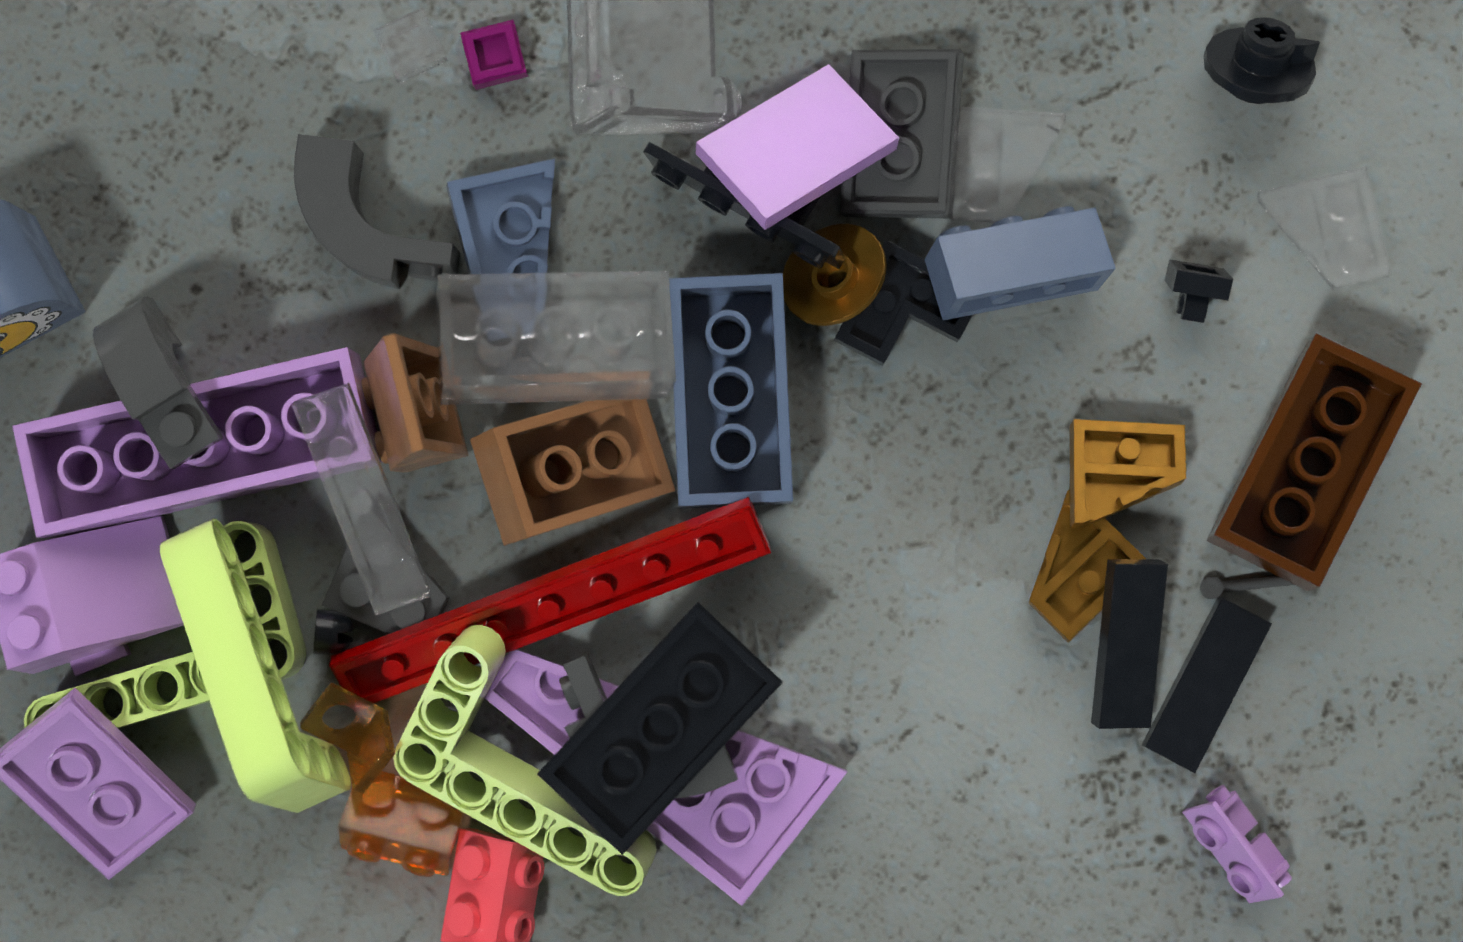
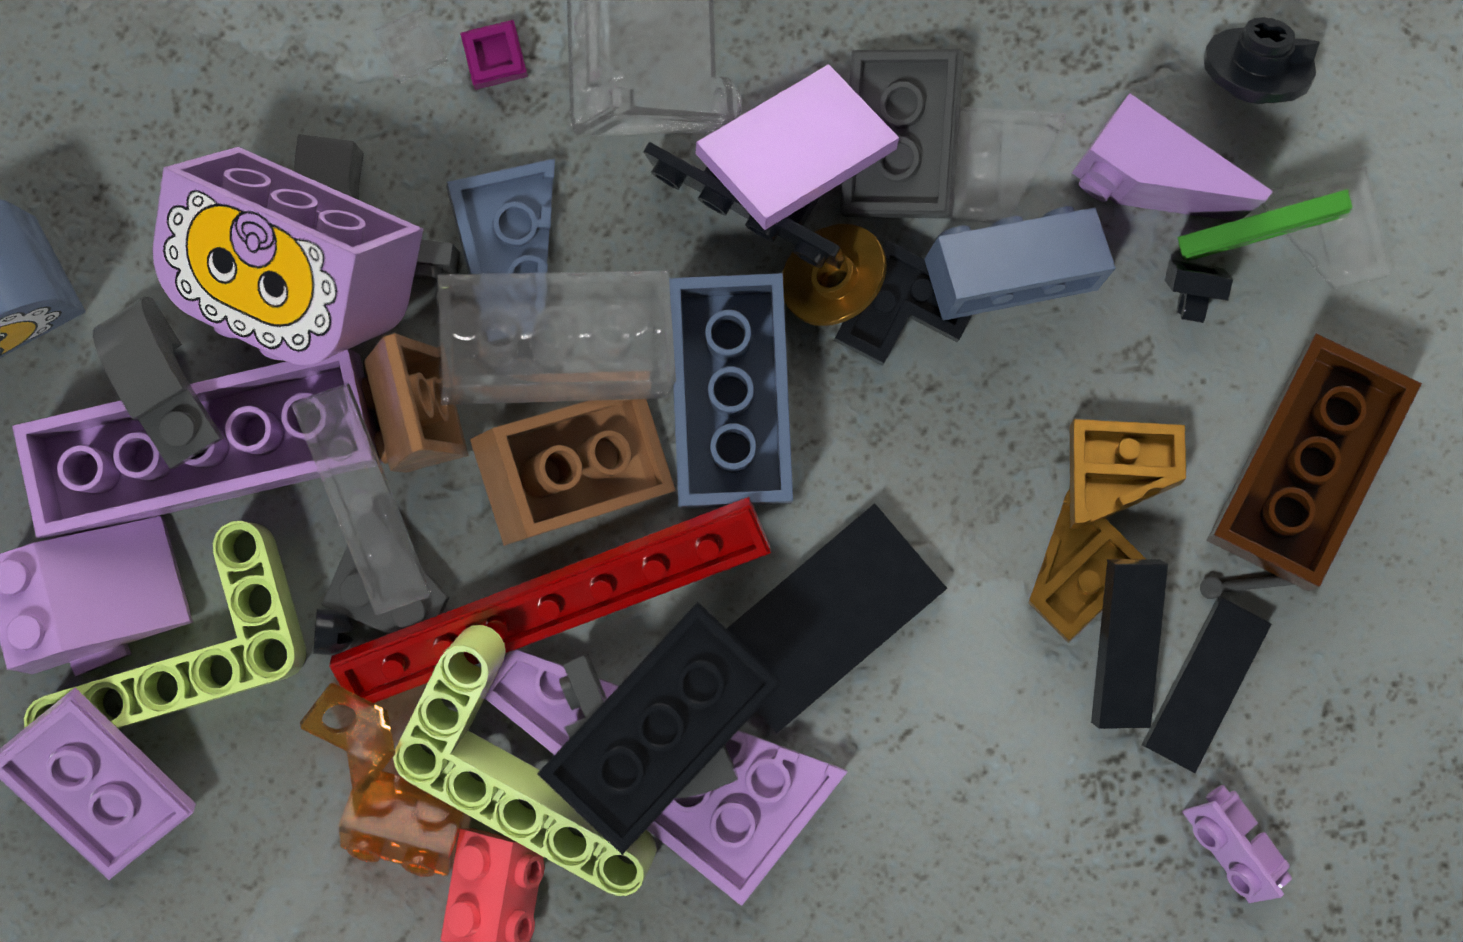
yellowish green beam [160,518,351,813] -> none
none -> brick [153,147,423,365]
none -> black tile [726,503,948,734]
none -> lavender slope [1072,93,1273,221]
none -> bright green tile [1177,189,1353,262]

